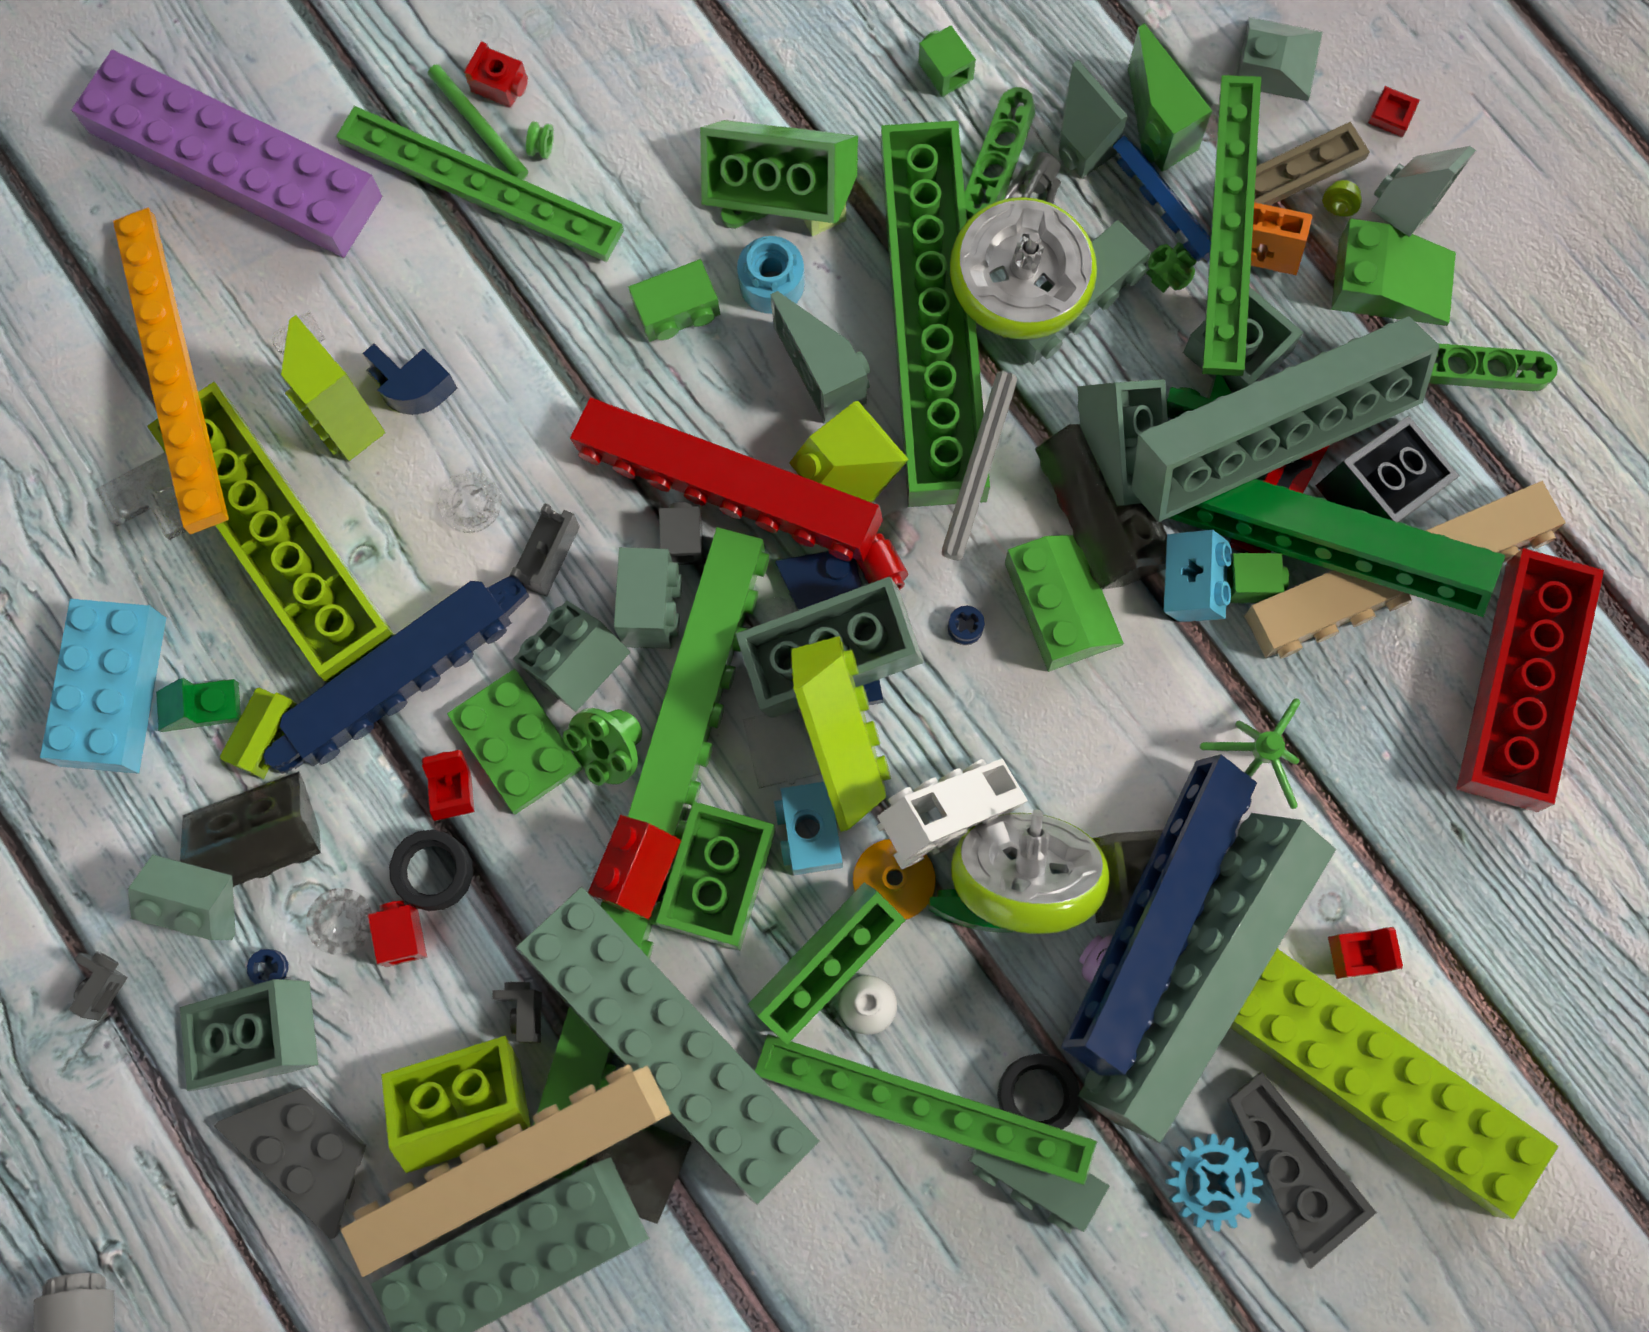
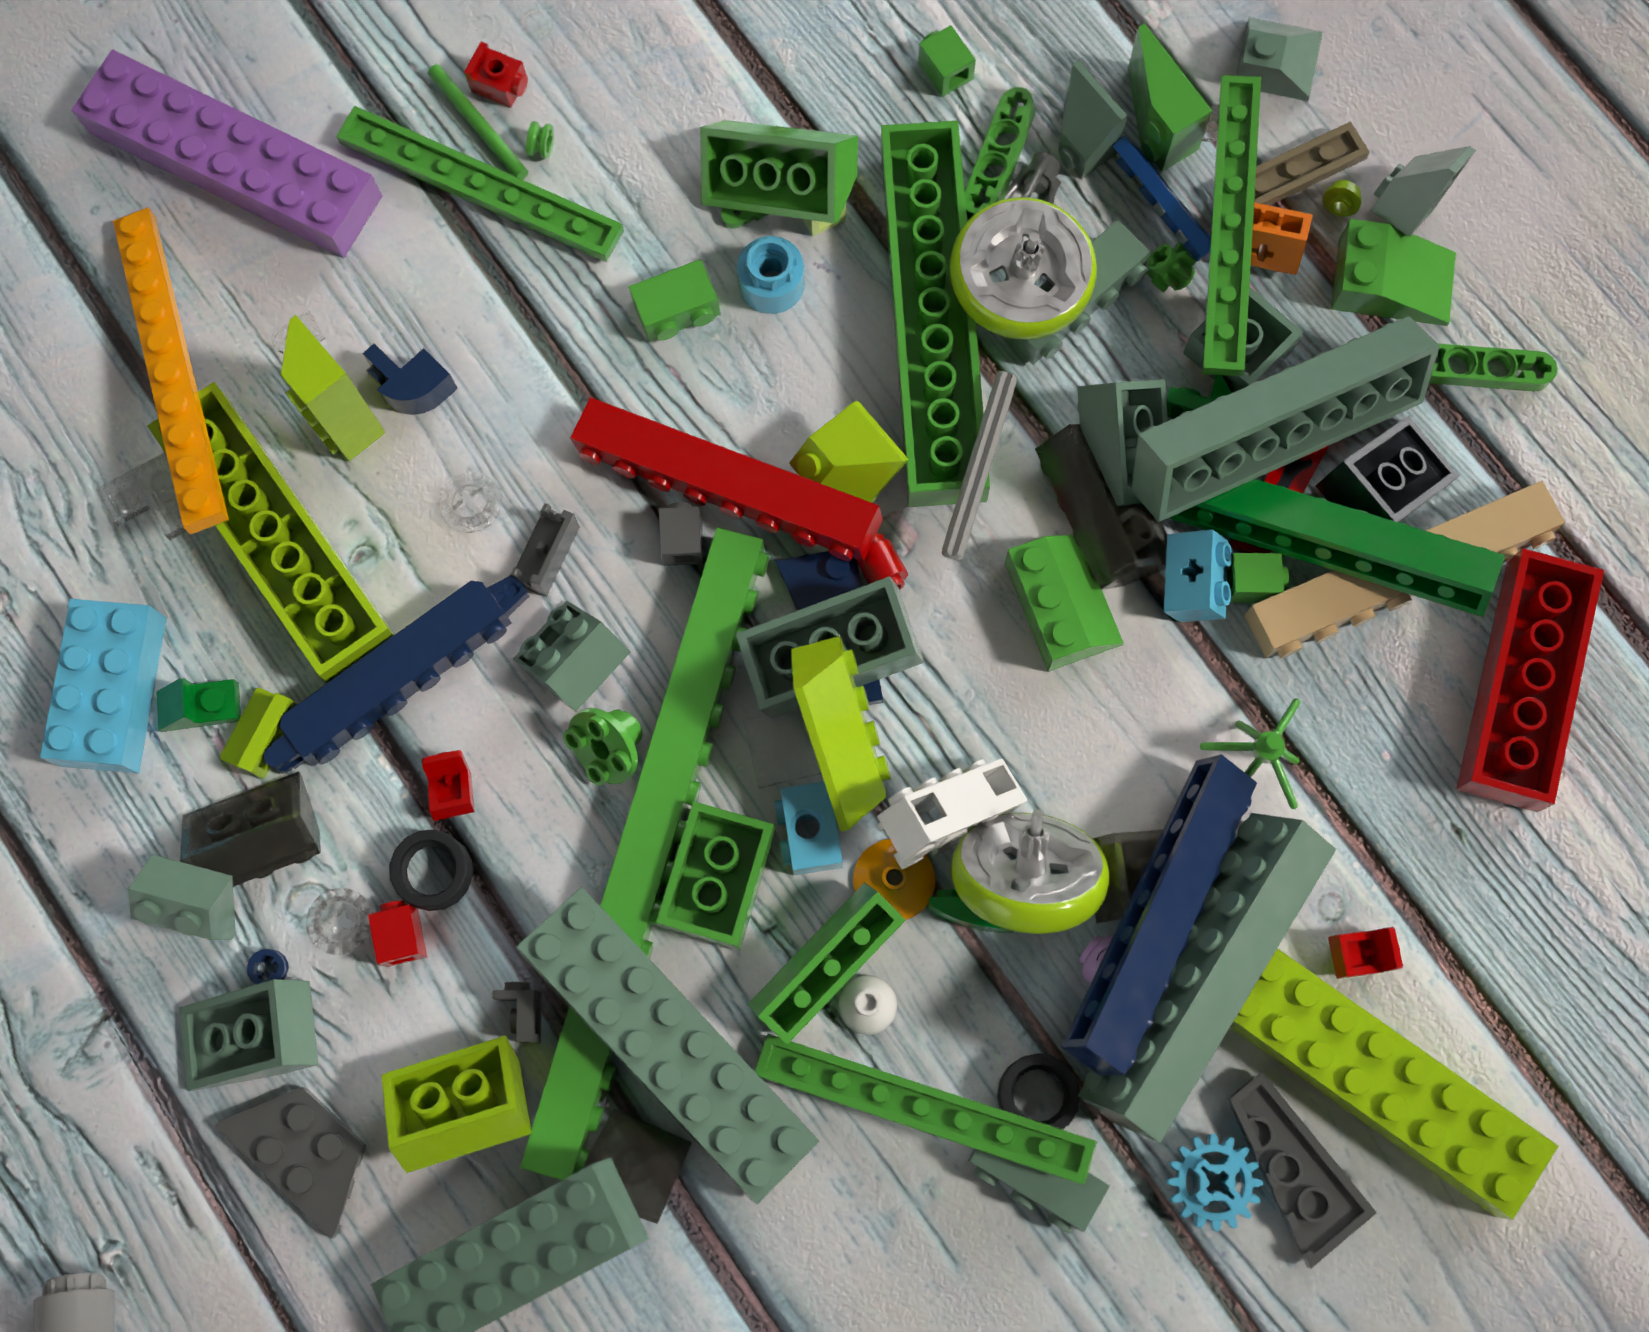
dark grey bracket [69,951,128,1021] -> none
tan brick [340,1064,671,1277] -> none
bright green plate [447,668,583,815] -> none
red brick [588,815,681,919] -> none
sand green brick [614,547,682,649] -> none
sand green slope [770,291,870,423] -> none
dark blue bush [947,605,985,645] -> none
red tile [1368,86,1420,138] -> none

